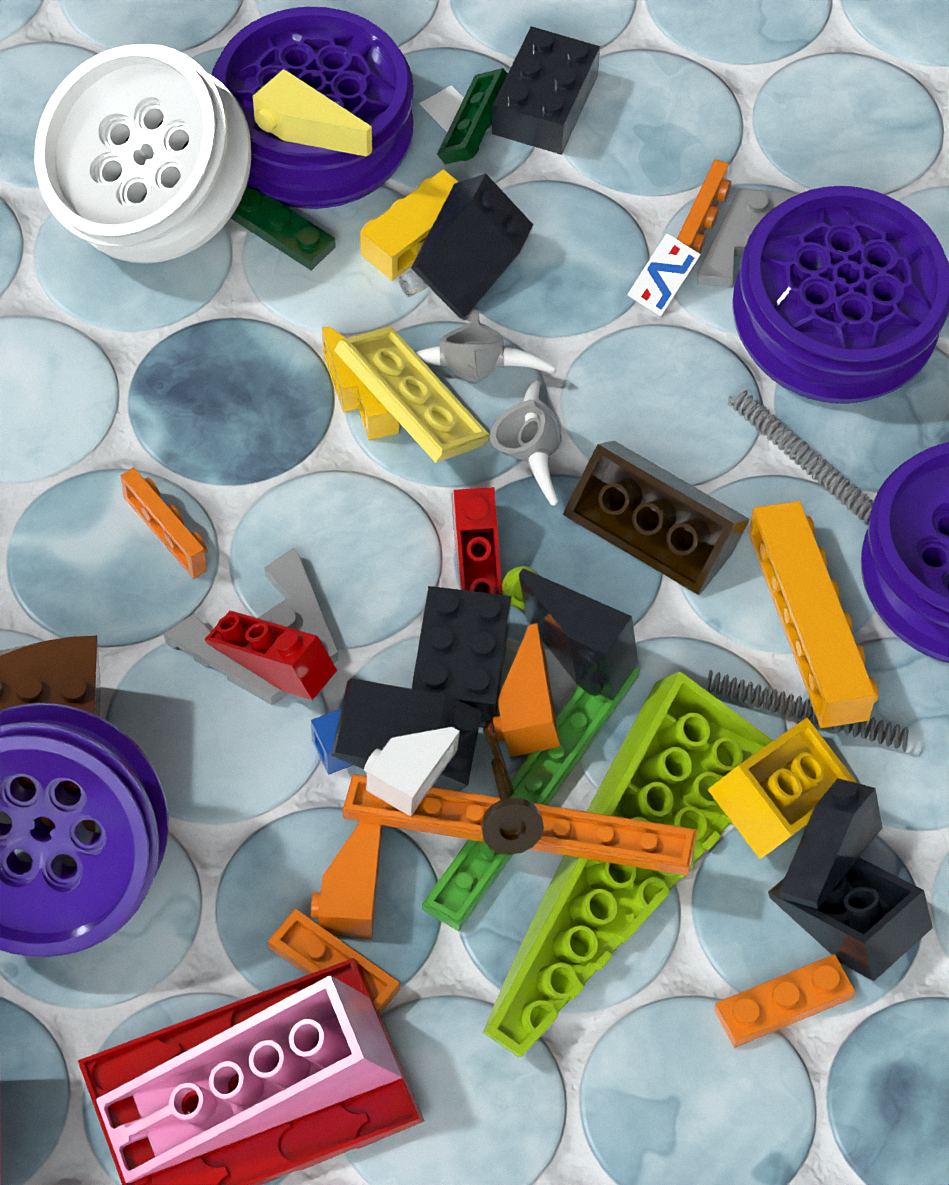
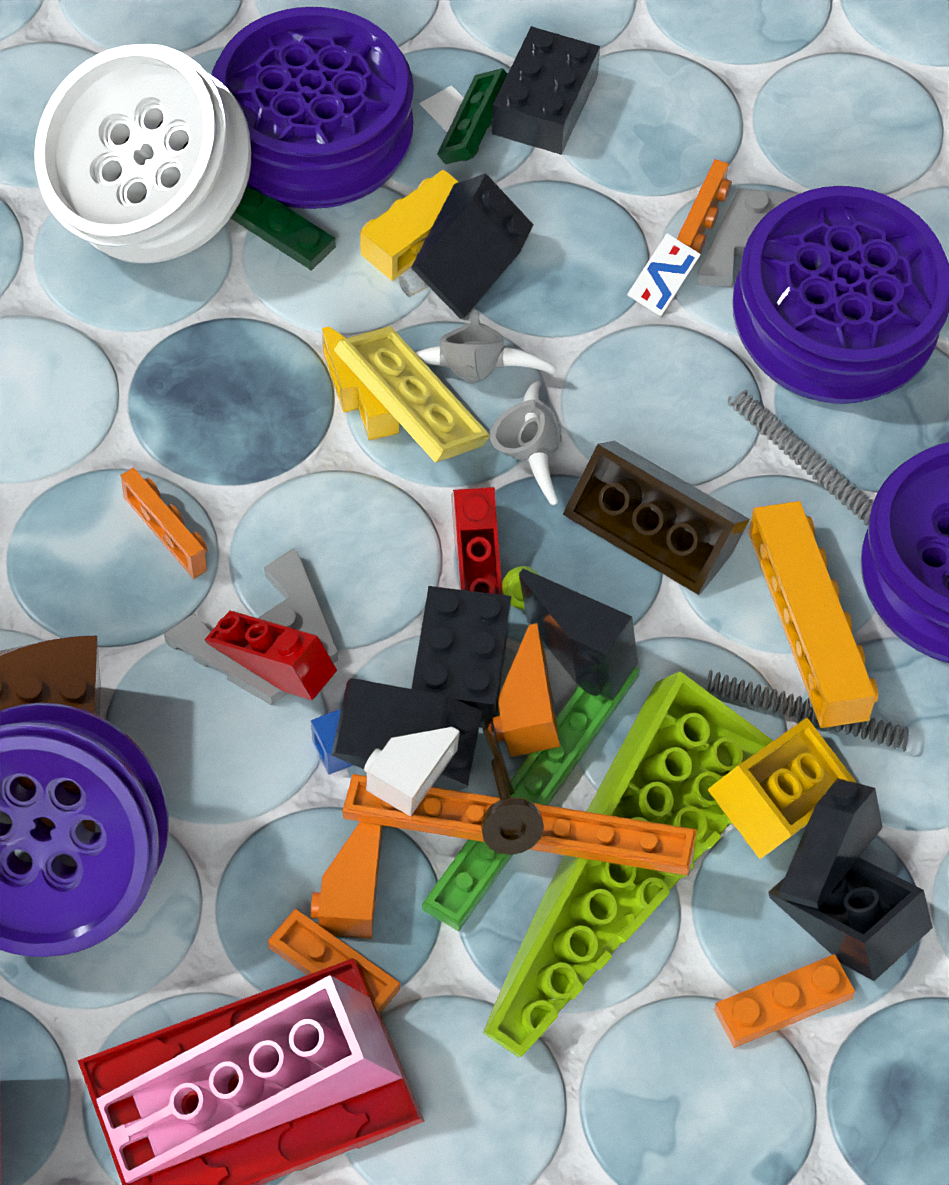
light yellow slope [253,69,372,156] -> none

